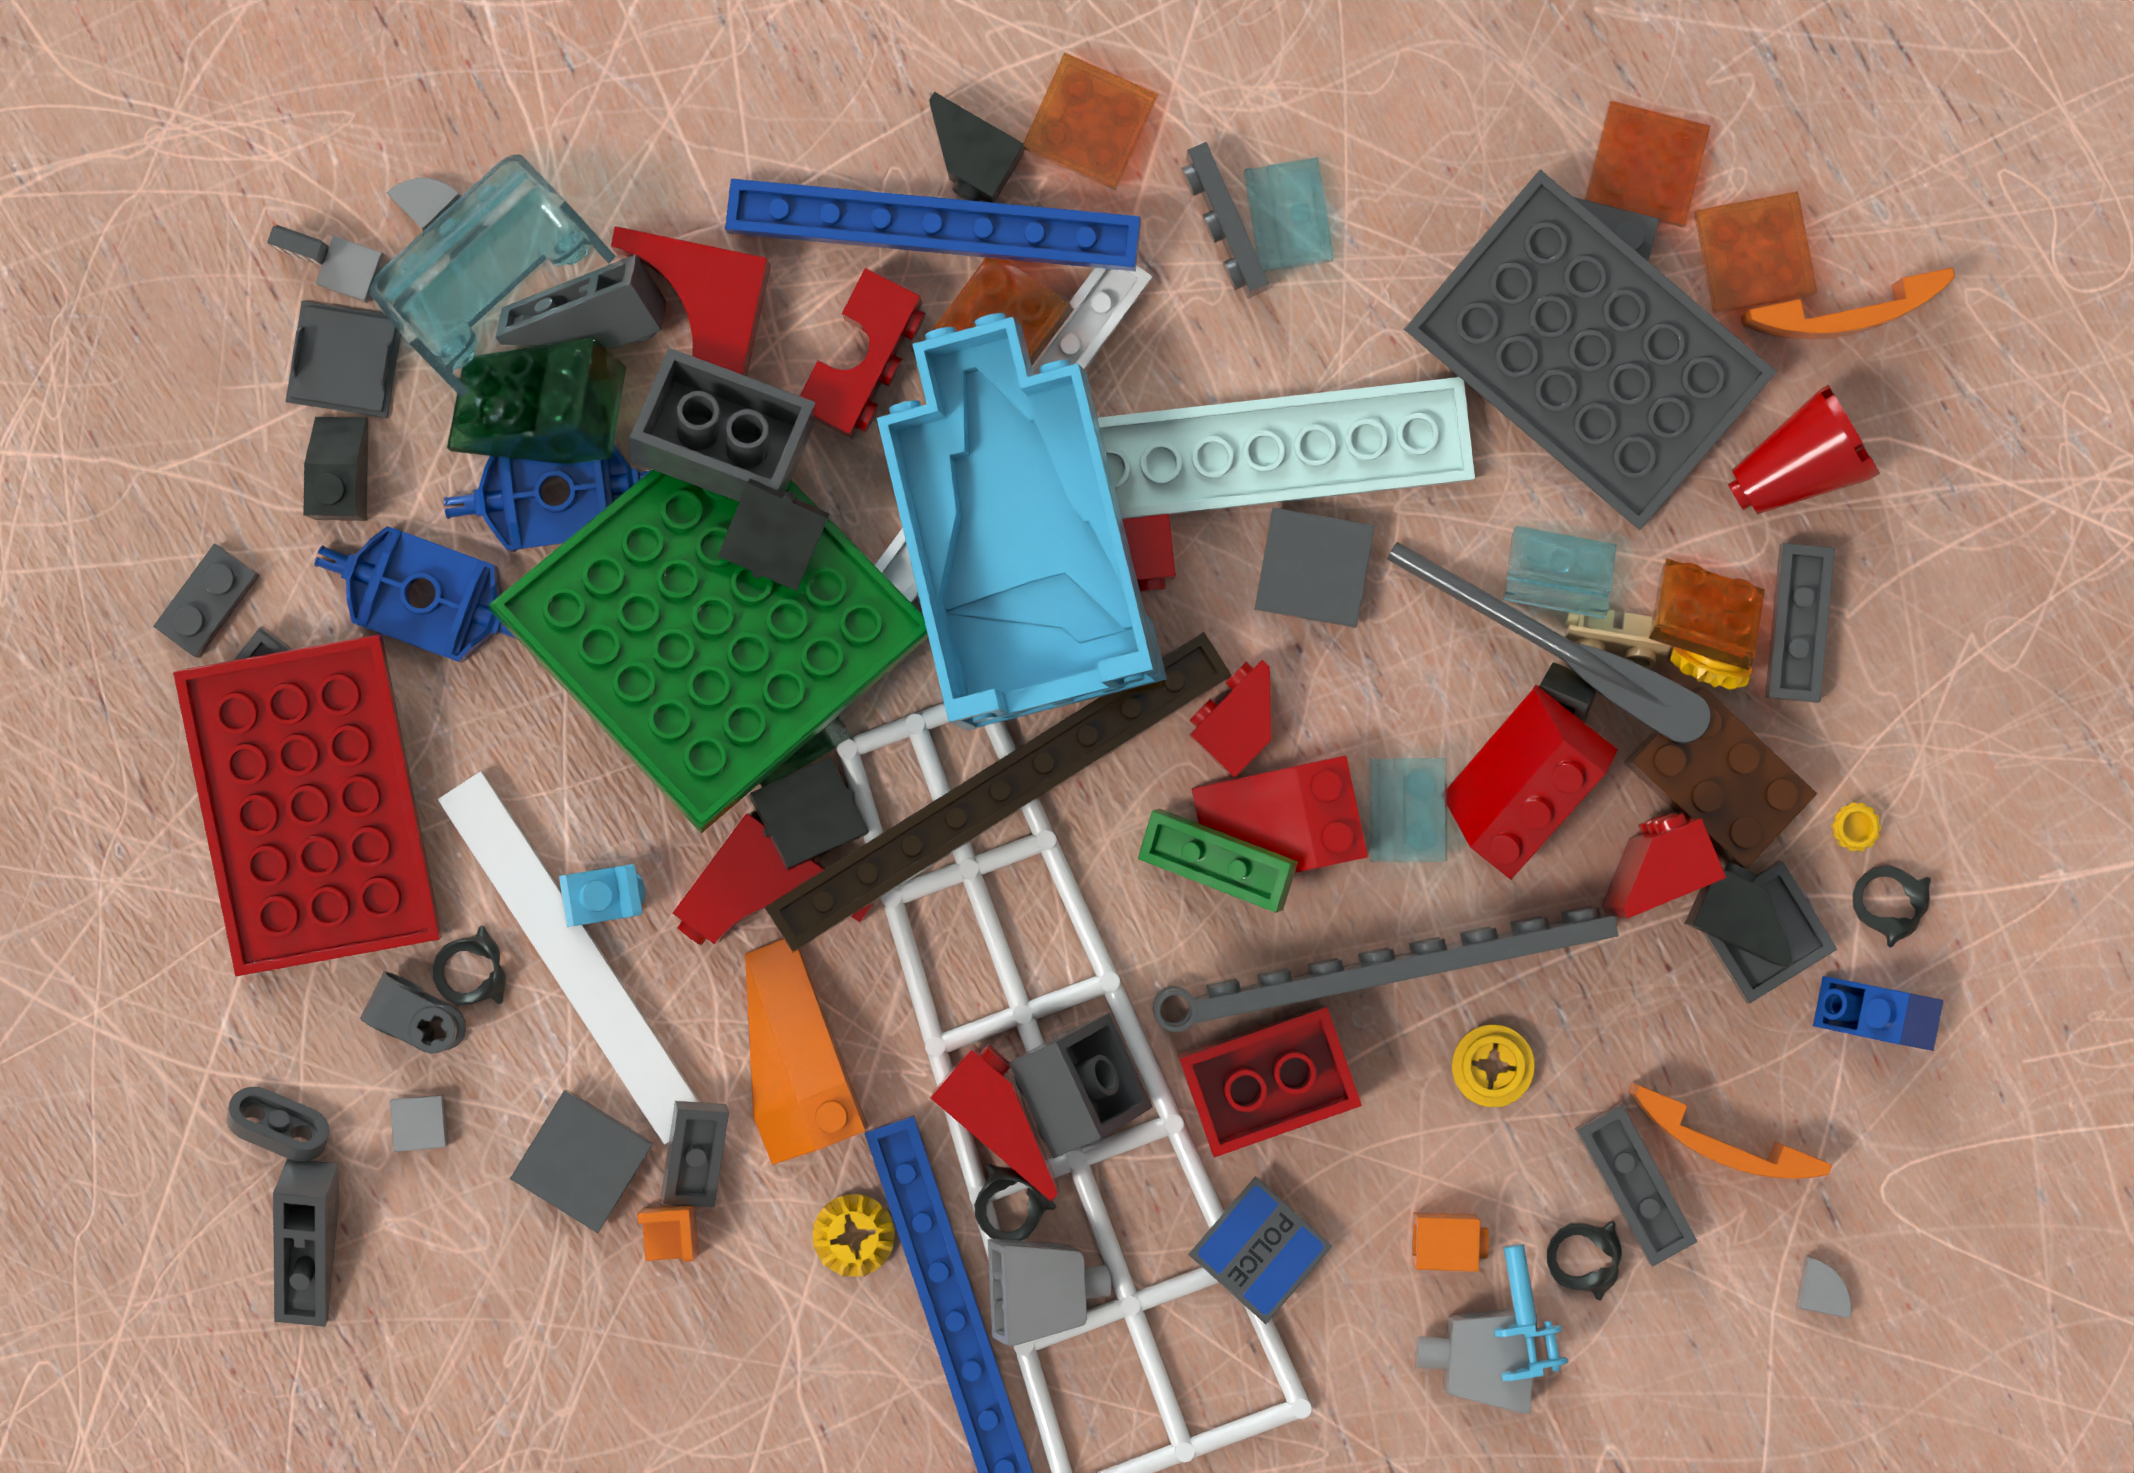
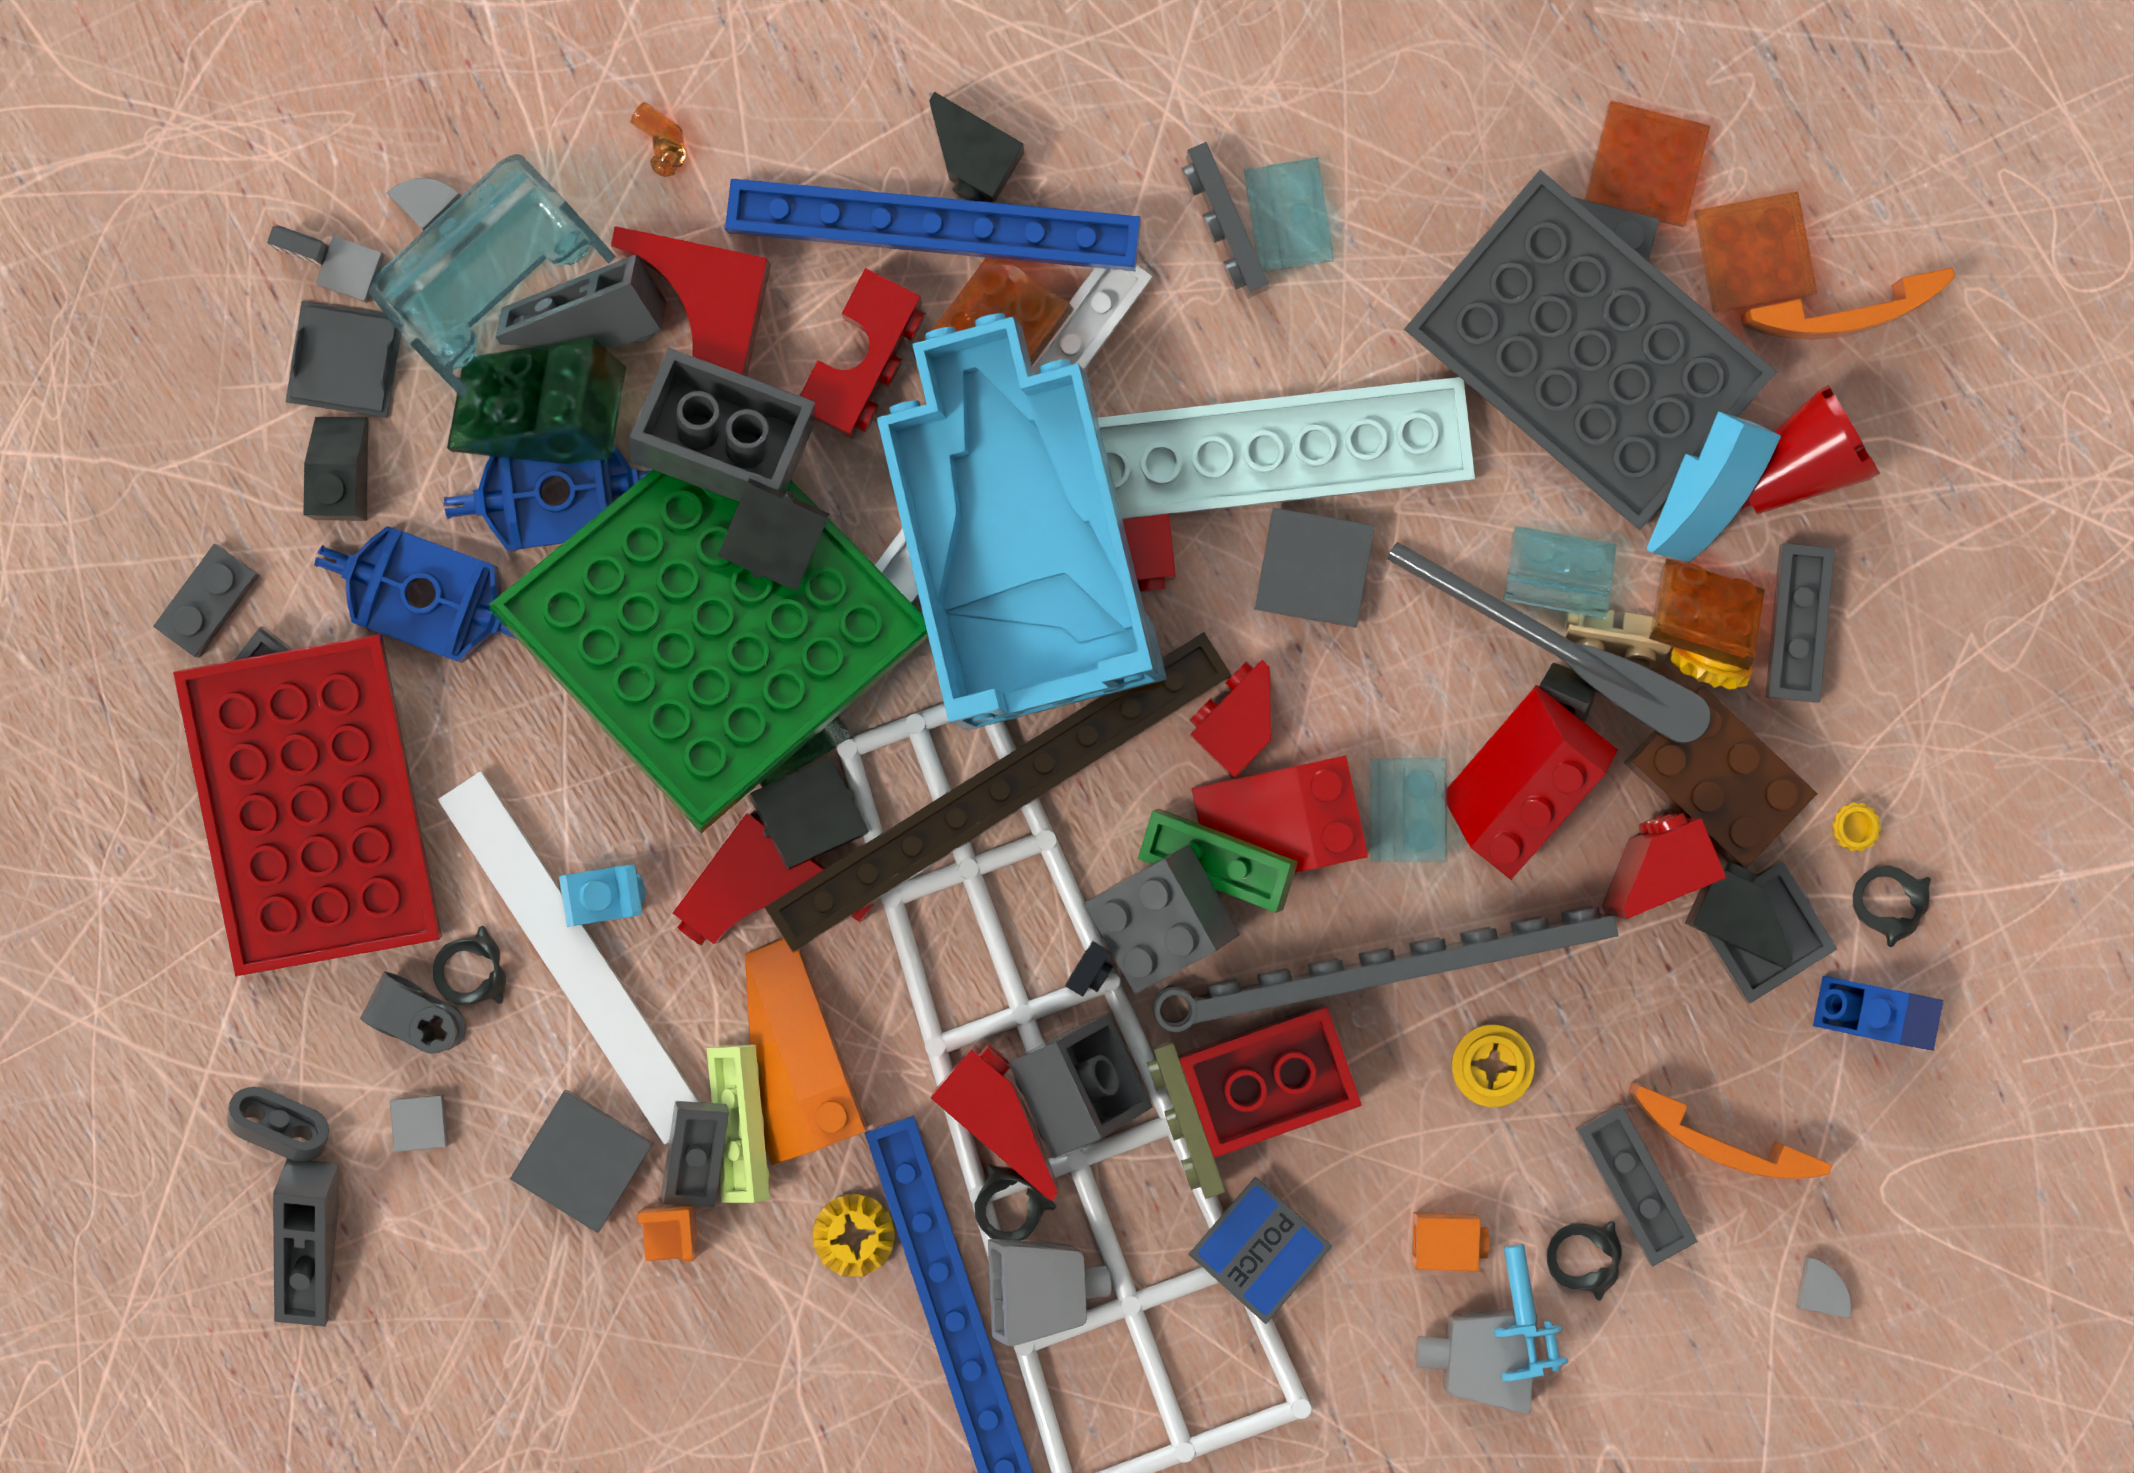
clear orange tile [1023,52,1158,191] -> none
none -> clear orange arm [630,101,686,177]
none -> yellowish green plate [707,1045,770,1203]
none -> black plate [1065,940,1113,997]
none -> dark grey brick [1084,844,1240,994]
none -> olive plate [1146,1041,1225,1199]
none -> medium azure slope [1646,411,1781,563]

